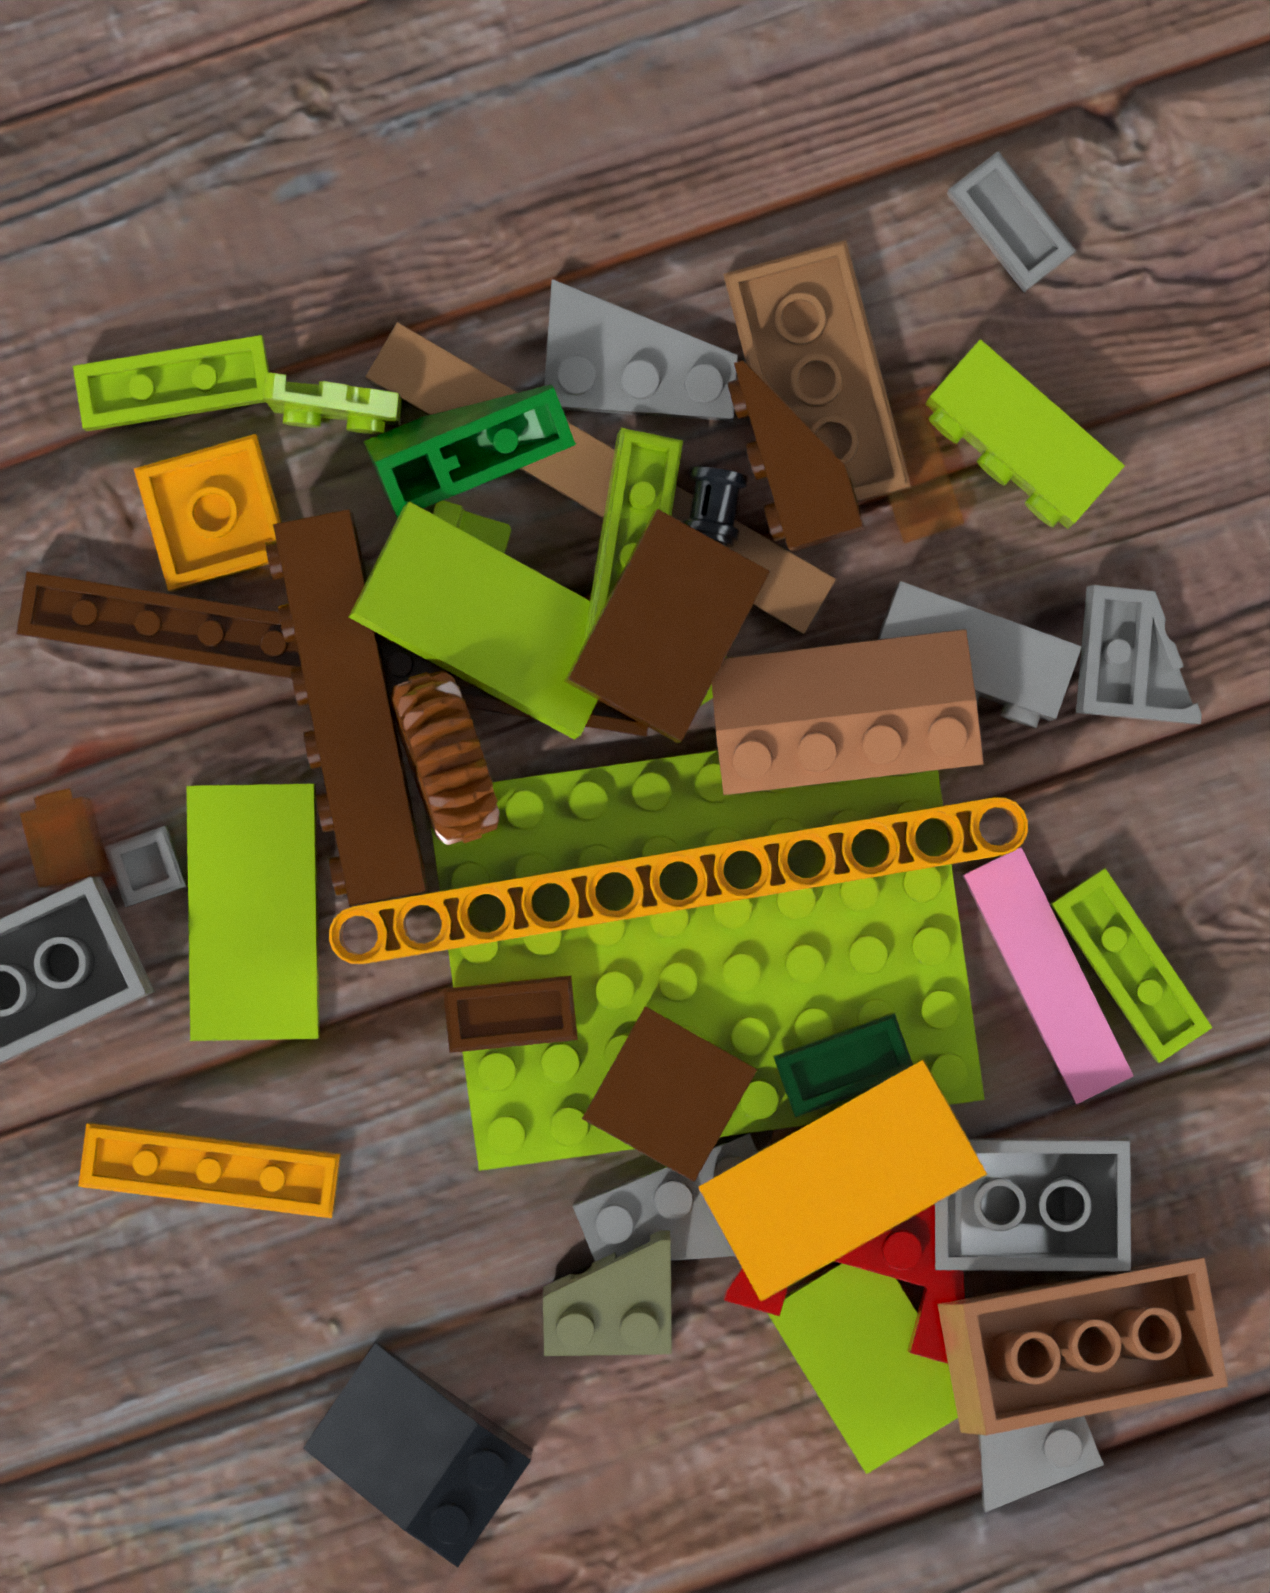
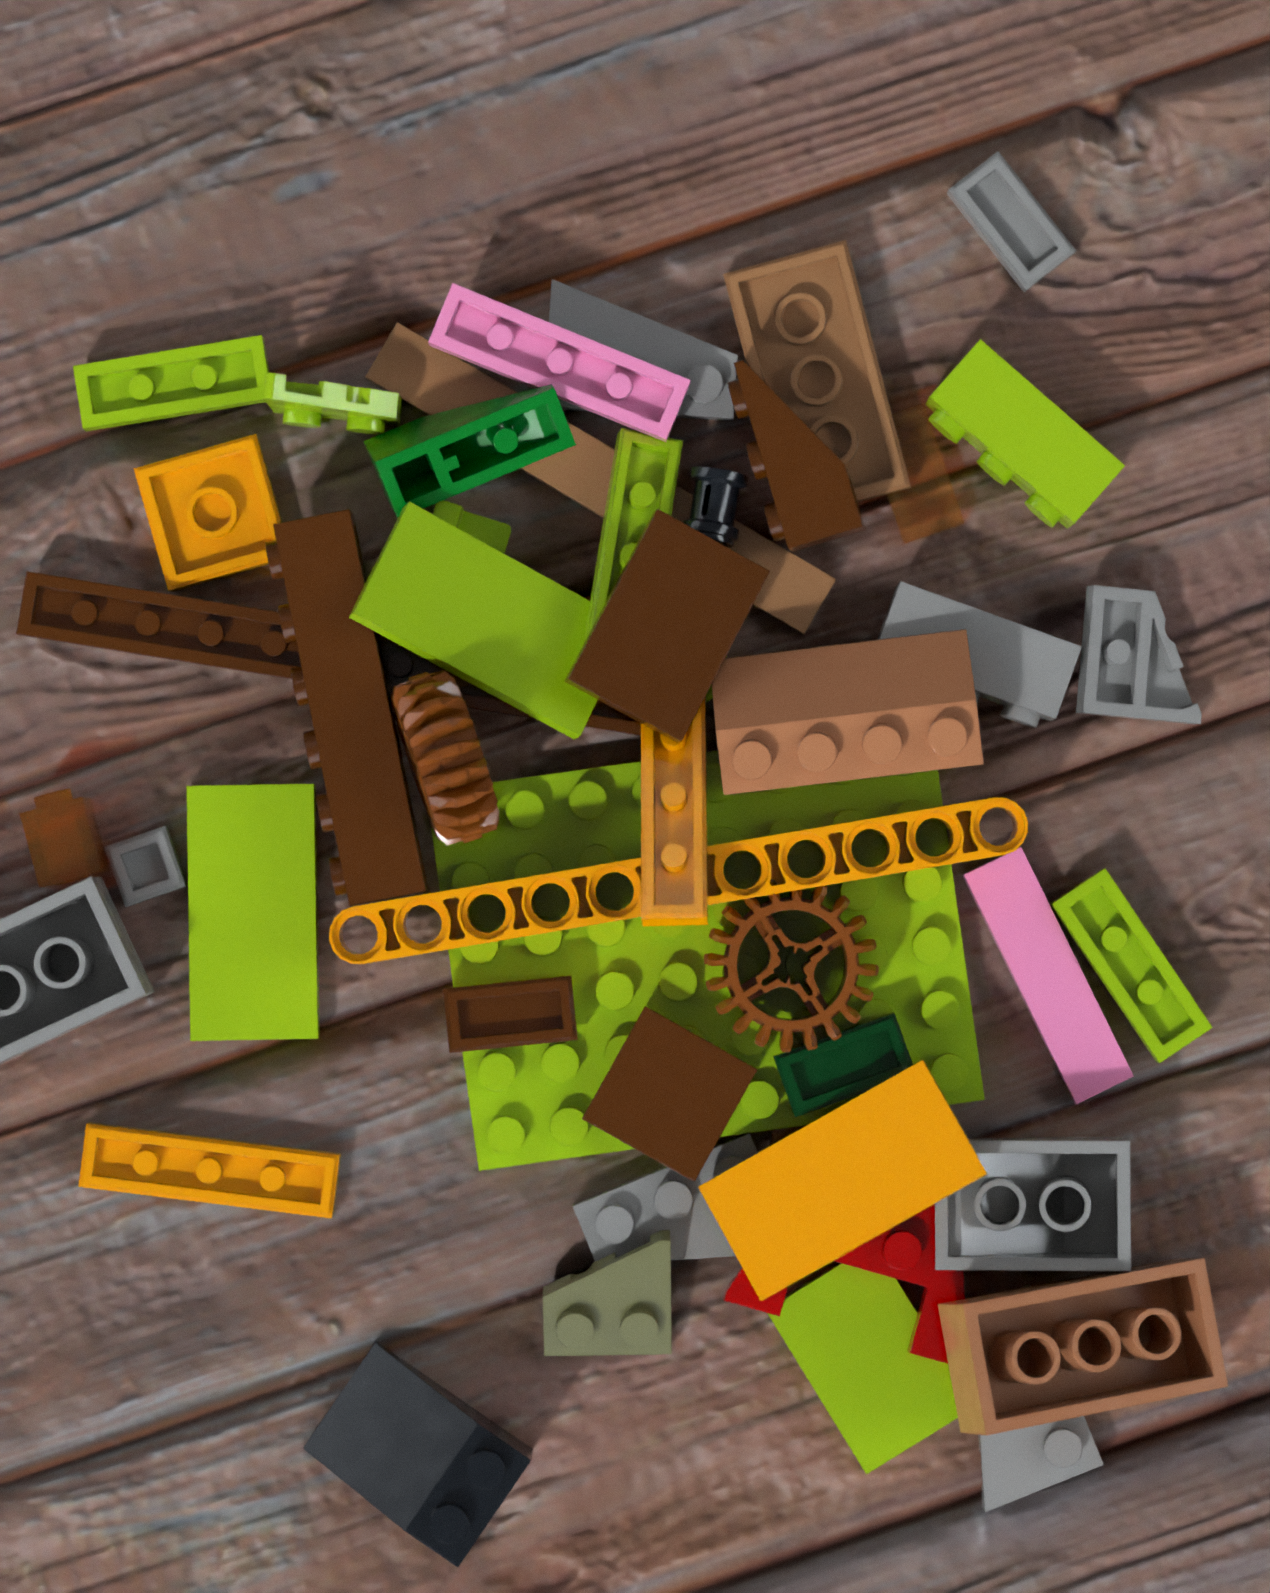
none -> bright pink plate [428,283,691,442]
none -> light orange tile [641,696,708,926]
none -> dark orange gear [704,879,879,1052]

